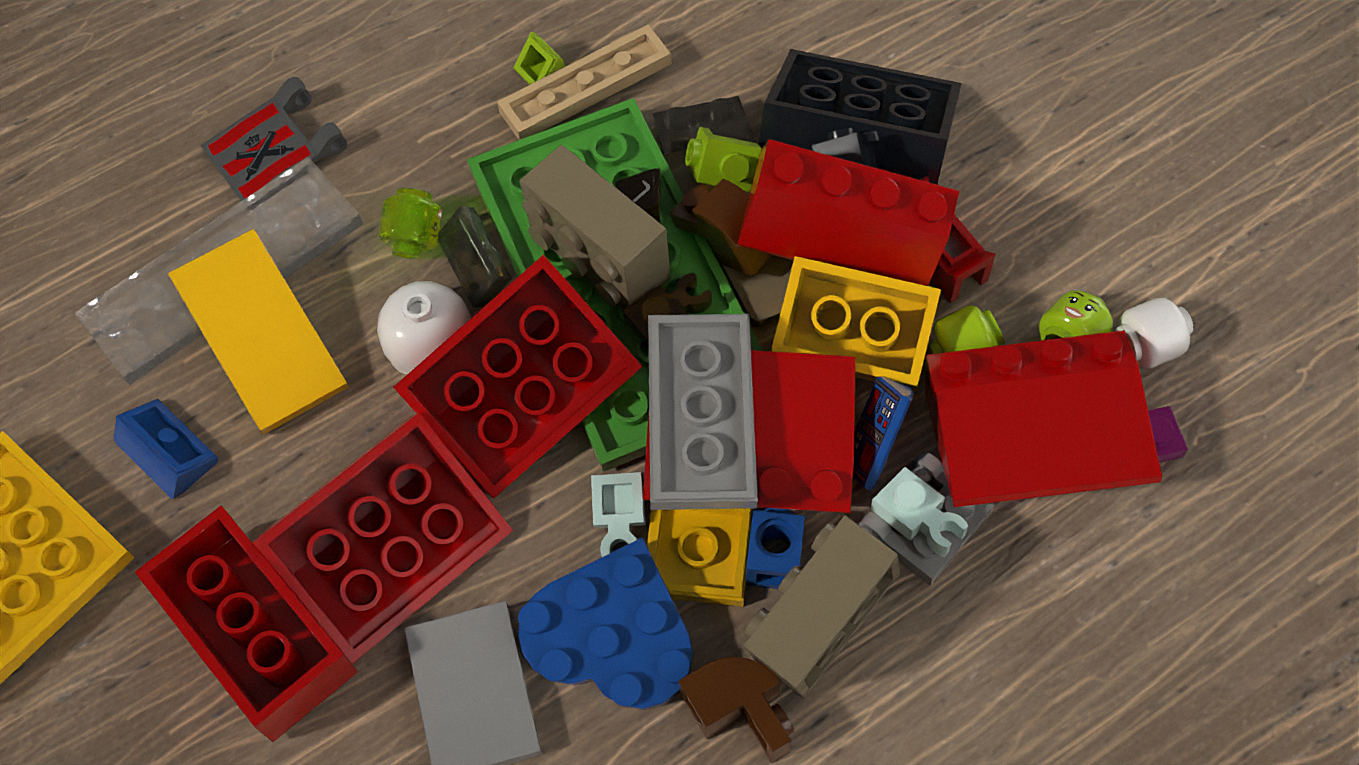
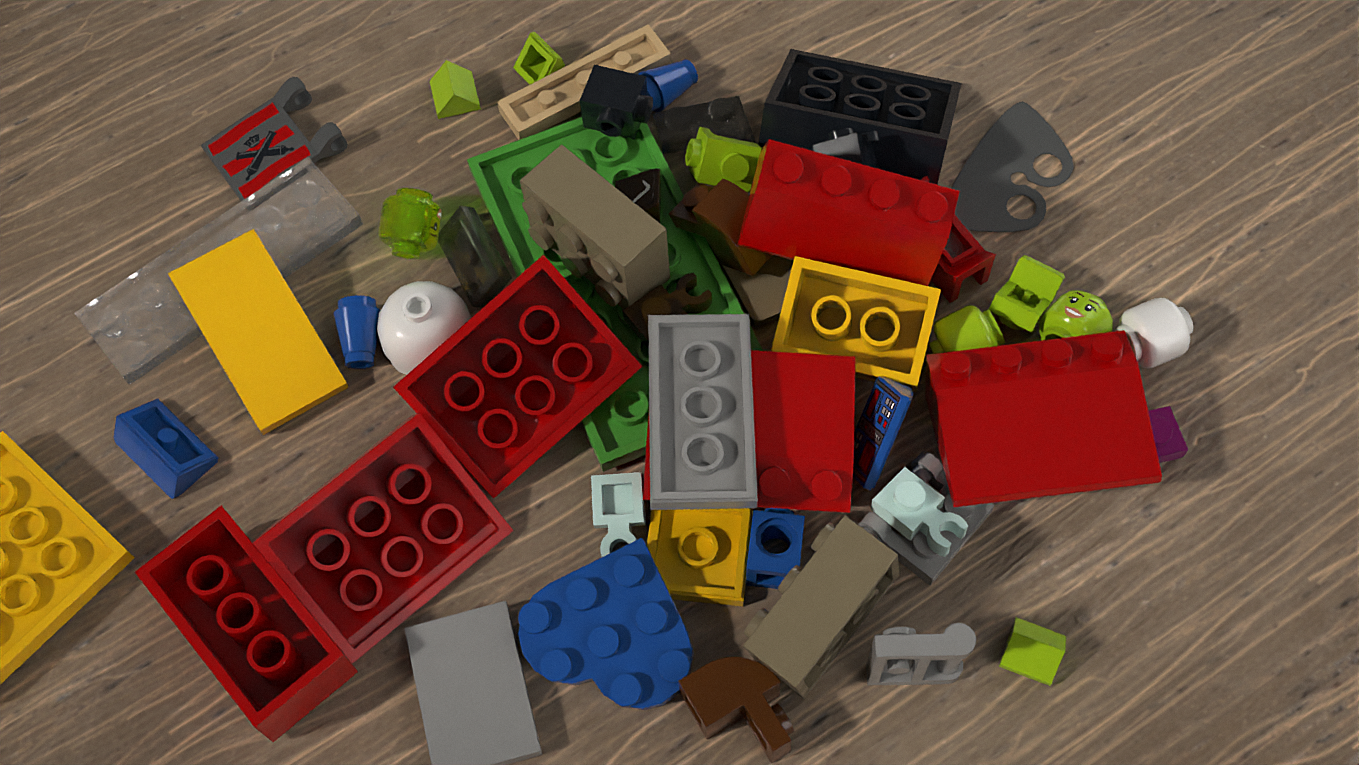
none -> blue cone [333,295,381,369]
none -> lime slope [429,60,481,119]
none -> black brick [580,64,653,139]
none -> blue cone [638,59,698,113]
none -> light grey plate [866,623,976,686]
none -> dark grey piece [951,101,1074,232]
none -> lime bracket [989,255,1065,332]
none -> lime slope [999,617,1066,686]

